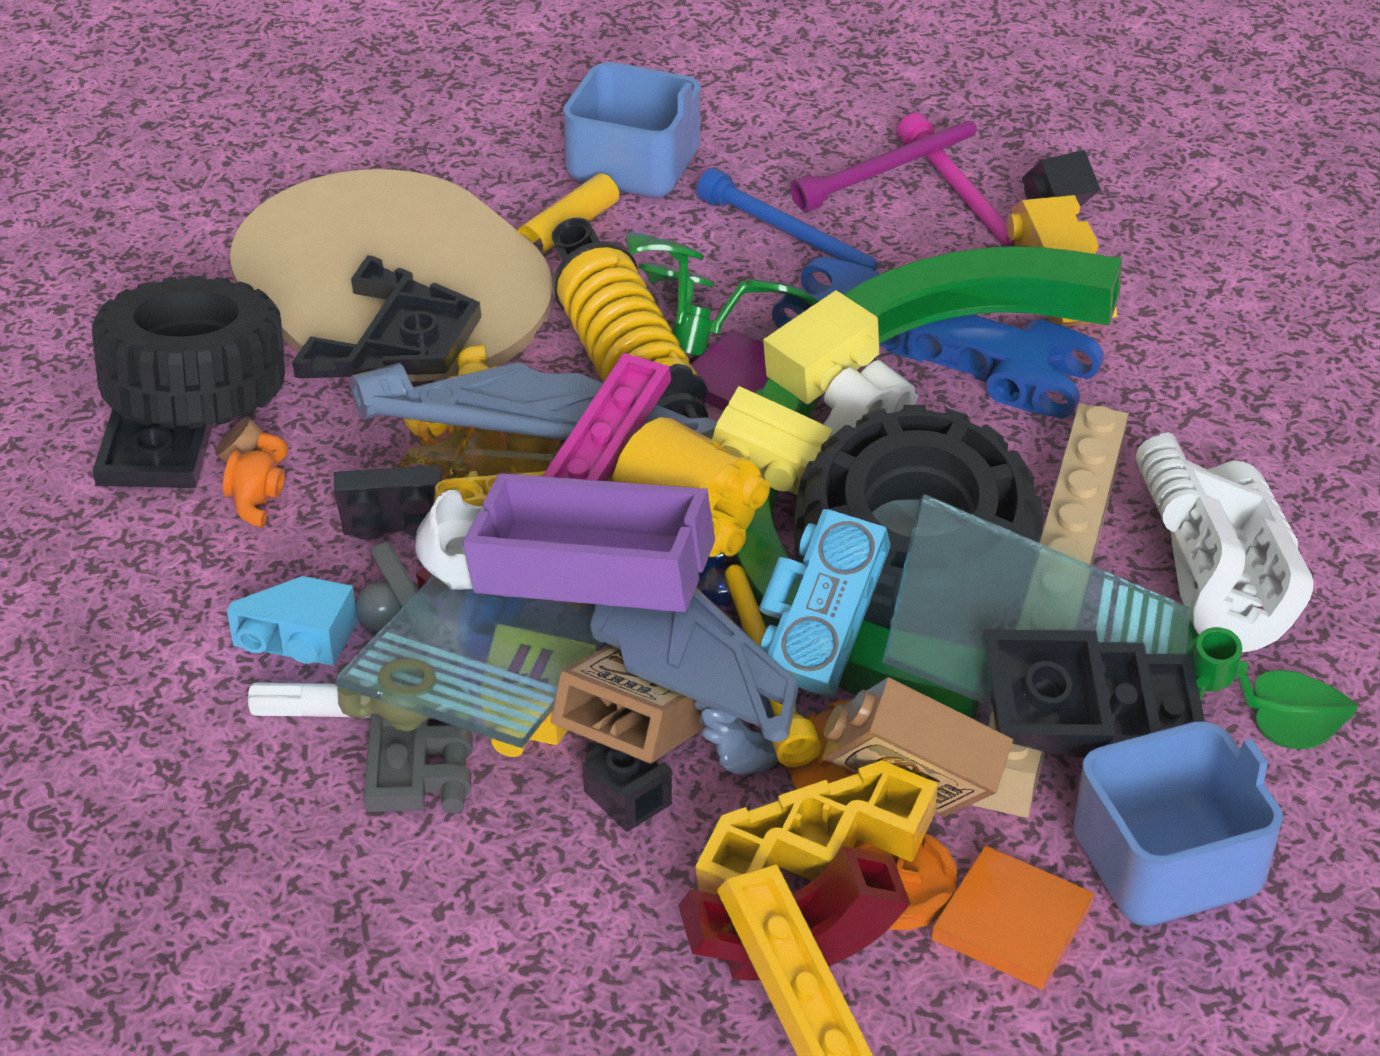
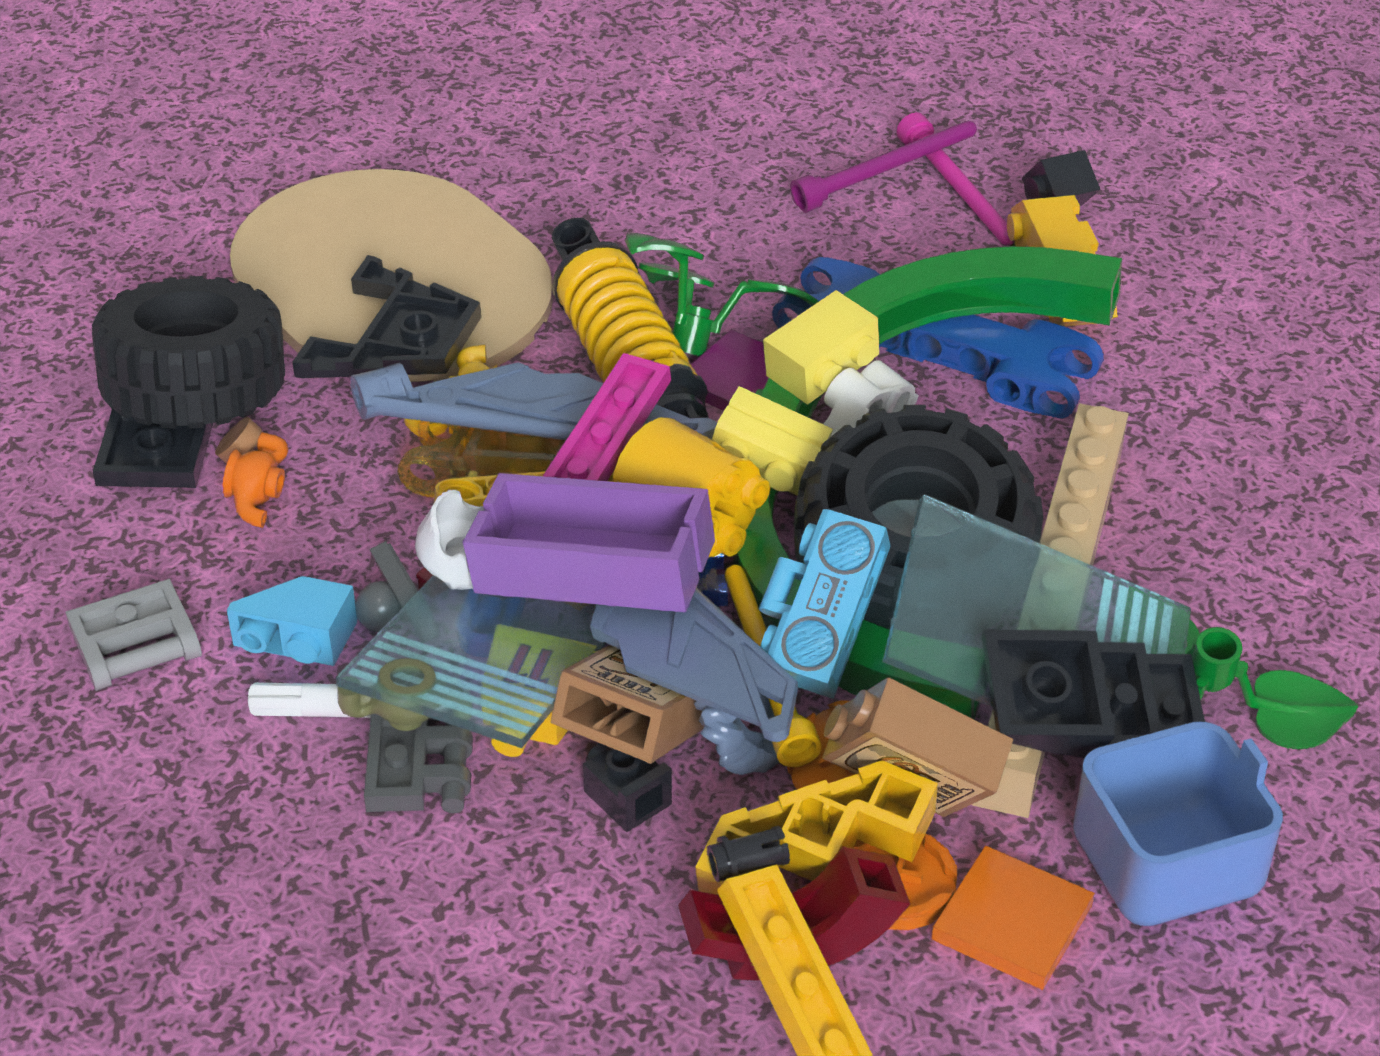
black plate [334,465,442,540] -> none
yellow piece [517,173,619,255] -> none
medium blue piece [563,62,701,198] -> none
blue piece [697,167,878,271] -> none
white connector [1136,432,1313,652] -> none
none -> light grey plate [65,579,202,691]
none -> black pin [707,825,790,882]

